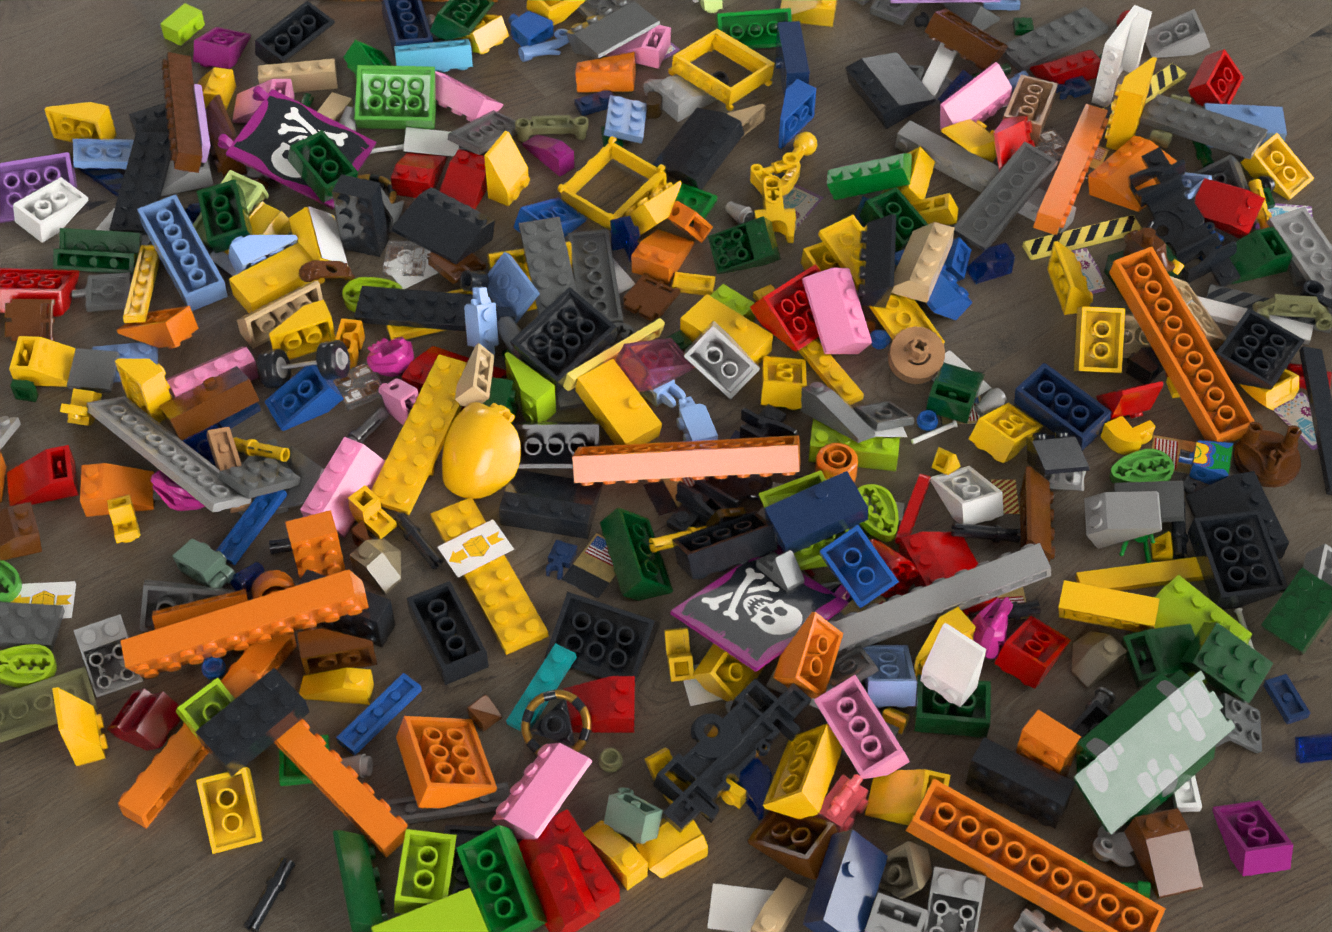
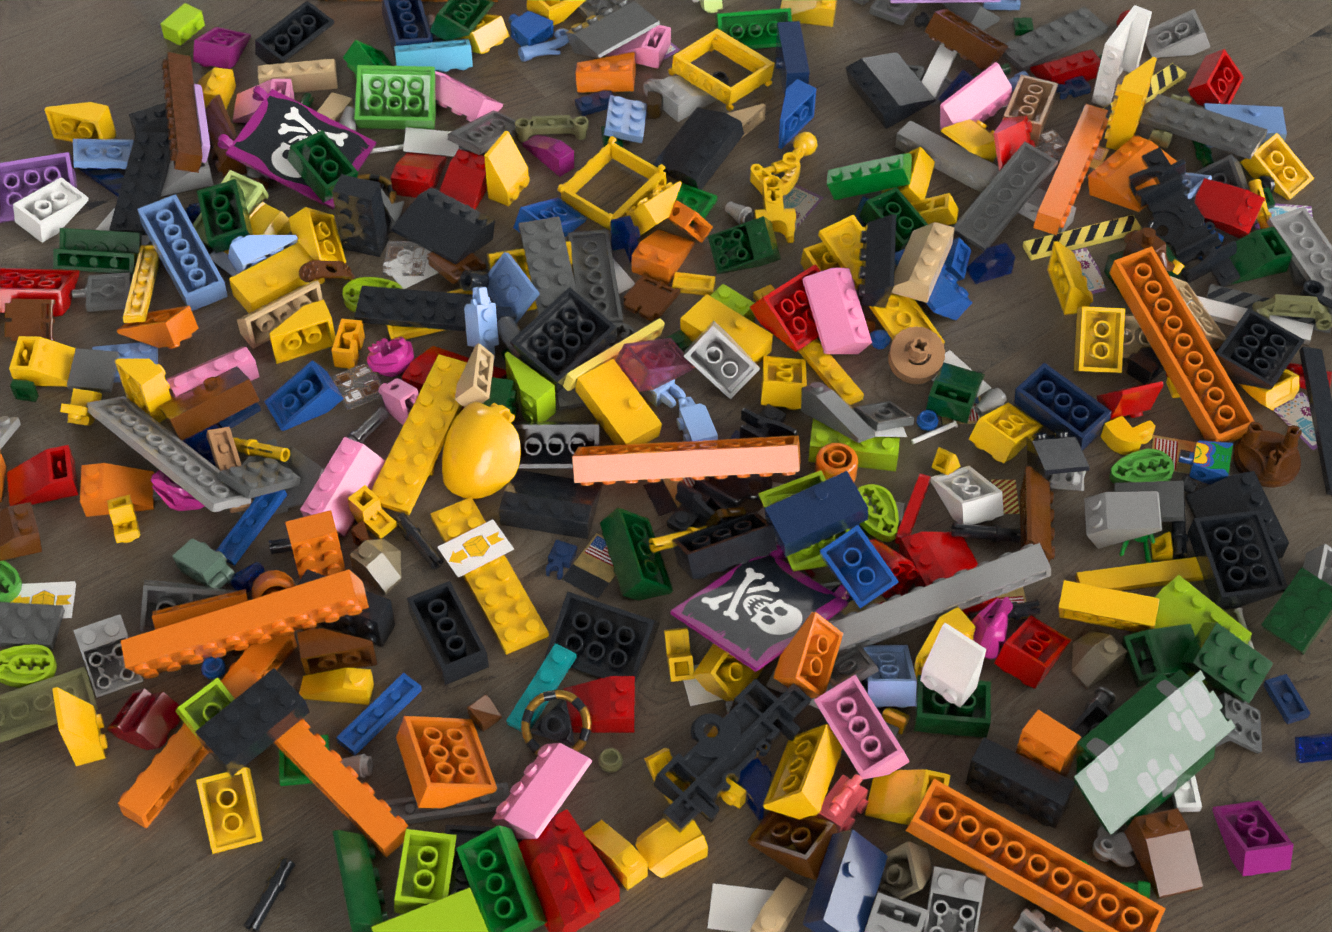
black axle [257,340,350,389] -> none
white sticker [308,206,348,266] -> none
sand green hinge [604,787,663,844] -> none
dark grey slope [756,550,805,592] -> none

